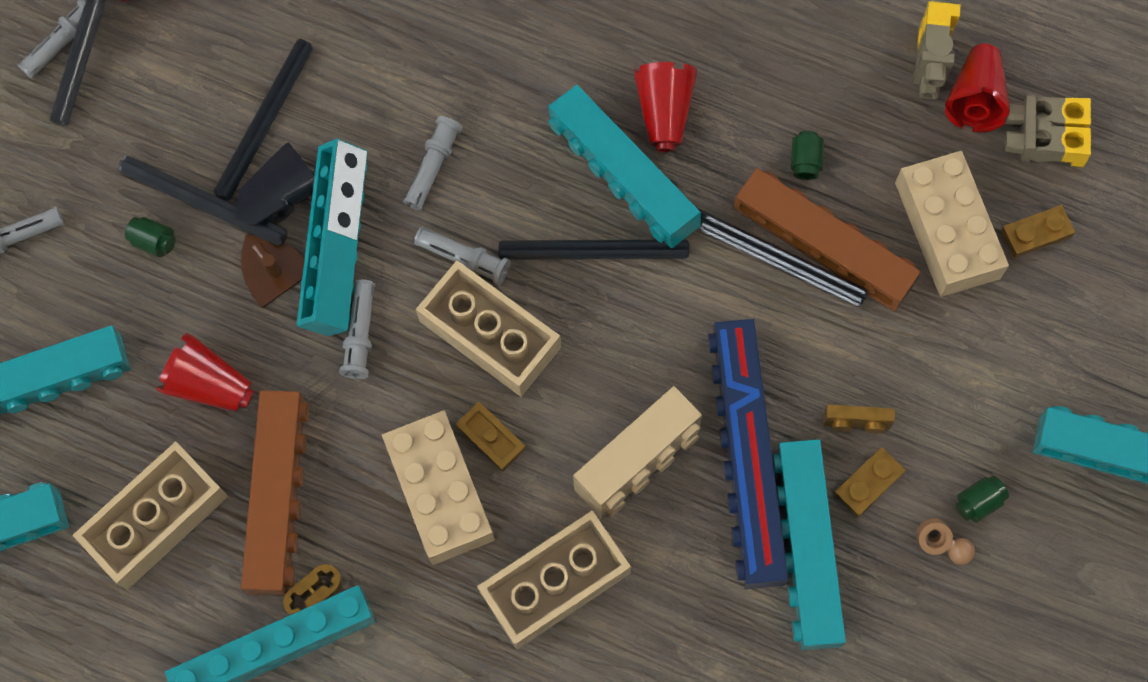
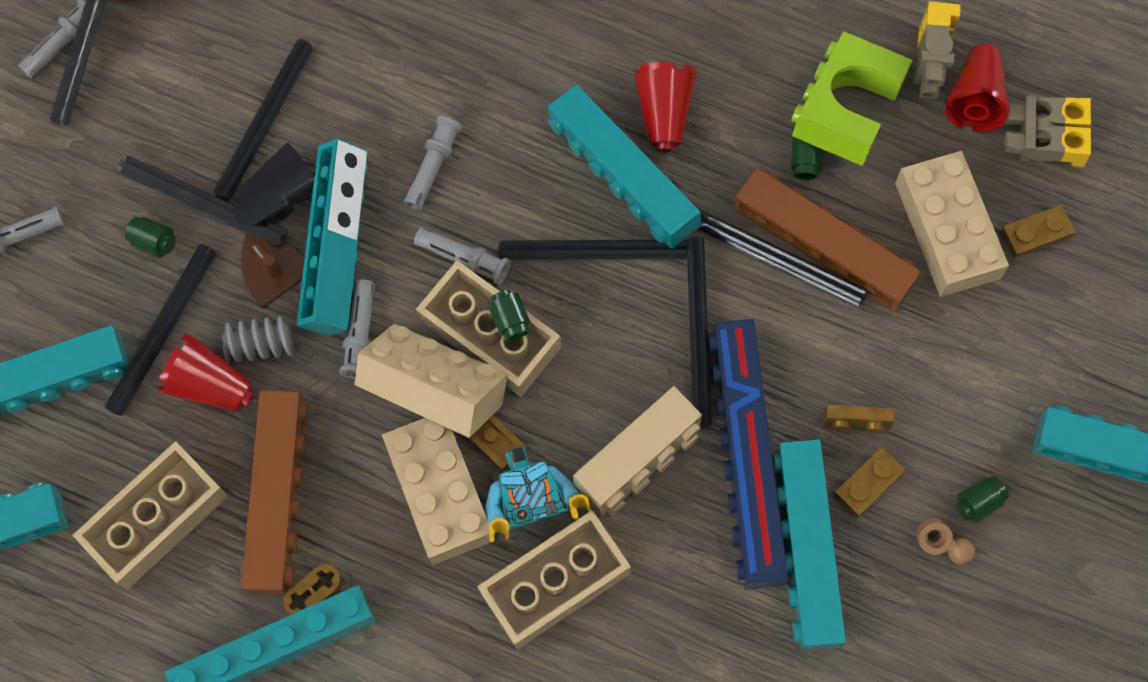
none -> black axle [105,244,216,416]
none -> light grey piece [222,316,294,363]
none -> tan brick [355,324,508,438]
none -> torso [485,447,591,542]
none -> dark green brick [488,289,531,342]
none -> black axle [686,236,712,428]
none -> lime arch [791,31,913,166]

